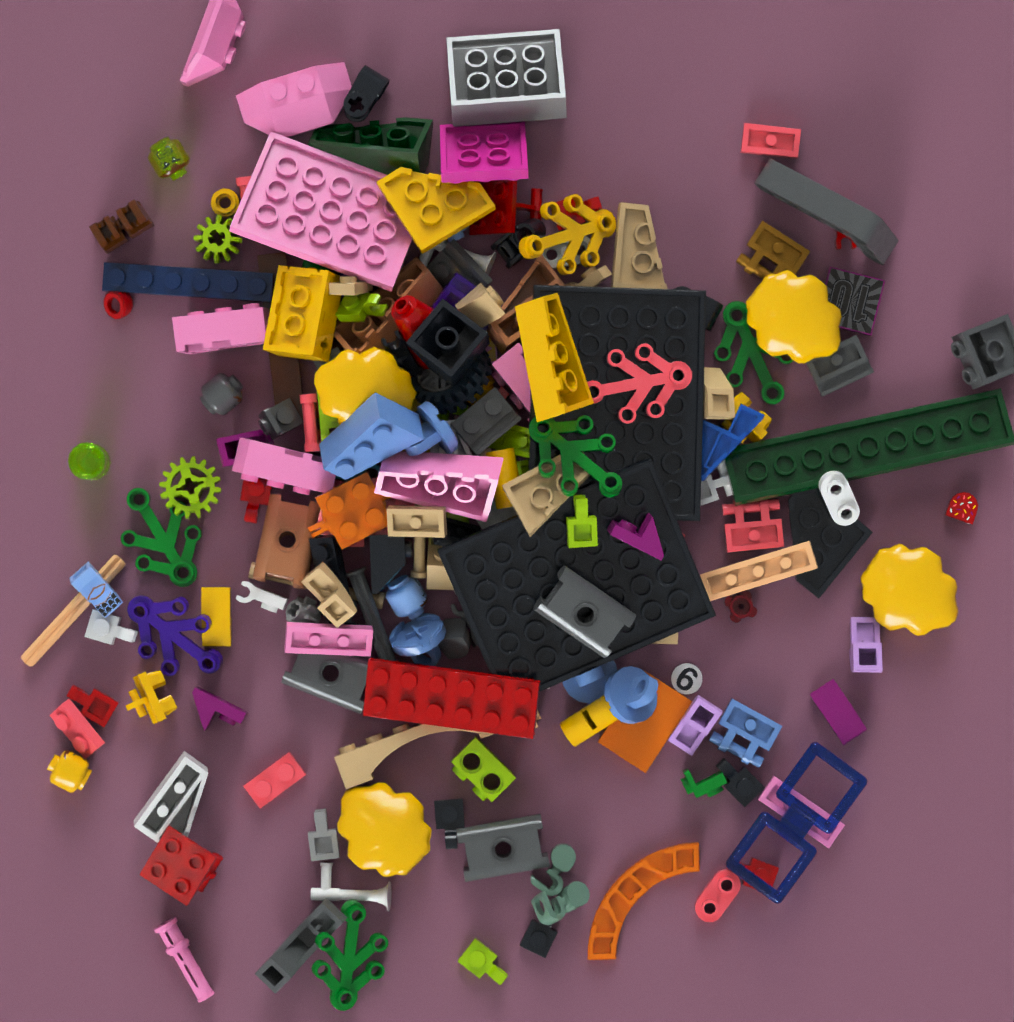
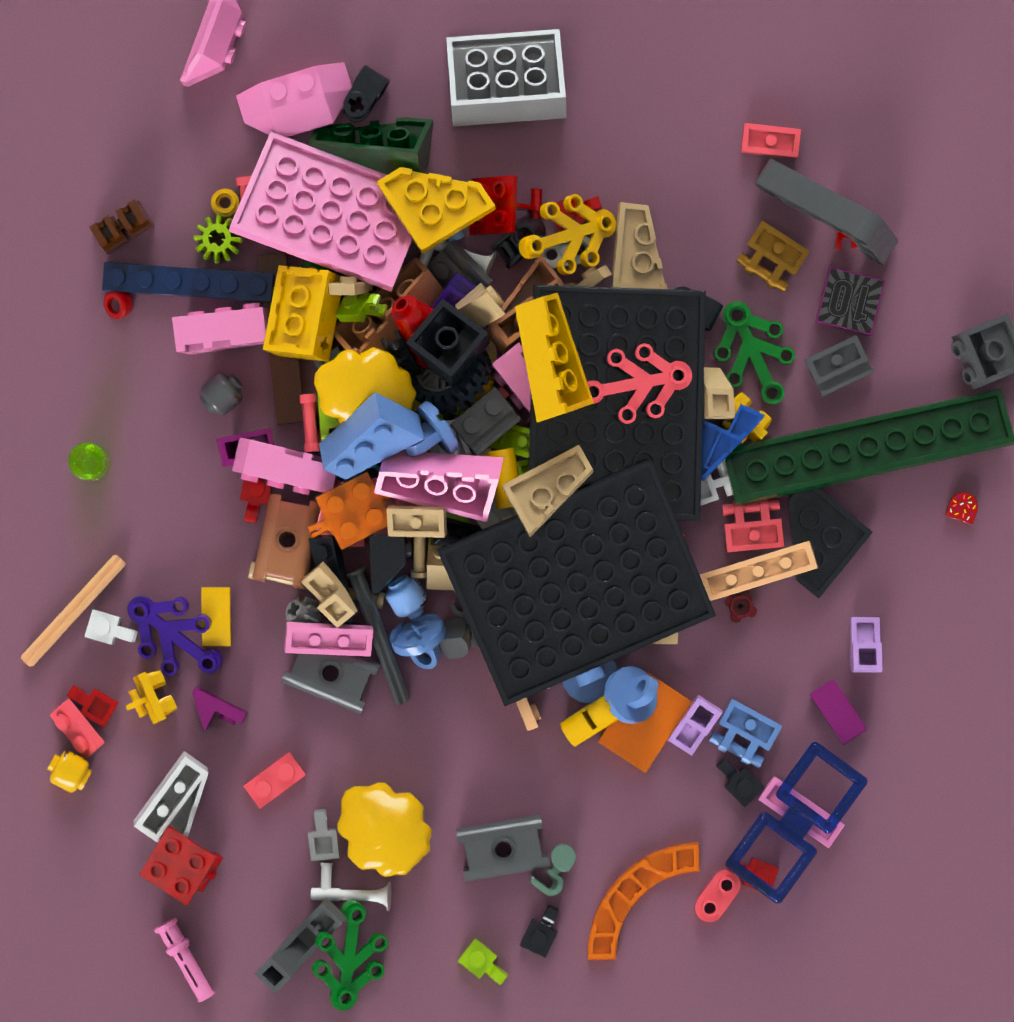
light blue leg [69,561,123,618] -> none
green plant [121,488,202,587] -> none
clear neon green head [147,136,190,181] -> none
lime gear [159,456,222,519] -> none
white plate [236,581,289,613] -> none
dark grey bracket [258,398,303,440] -> none
tan arch [334,723,493,789] -> none
red plate [363,658,541,739] -> none
black plate [434,799,465,849] -> none
dark pink plate [440,121,528,184] -> none
lime brick [451,736,516,802] -> none
green plant [529,415,622,497] -> none
sand green leg [531,881,590,925] -> none
dark grey piece [533,566,636,658] -> none
lime plate [566,494,598,548] -> none
magenta slope [607,513,664,561] -> none
white sticker [671,663,702,694] -> none
green bracket [680,768,727,798] -> none
yellow piece [746,270,842,364] -> none
white plate [818,471,860,526] -> none
yellow piece [861,544,958,636] -> none

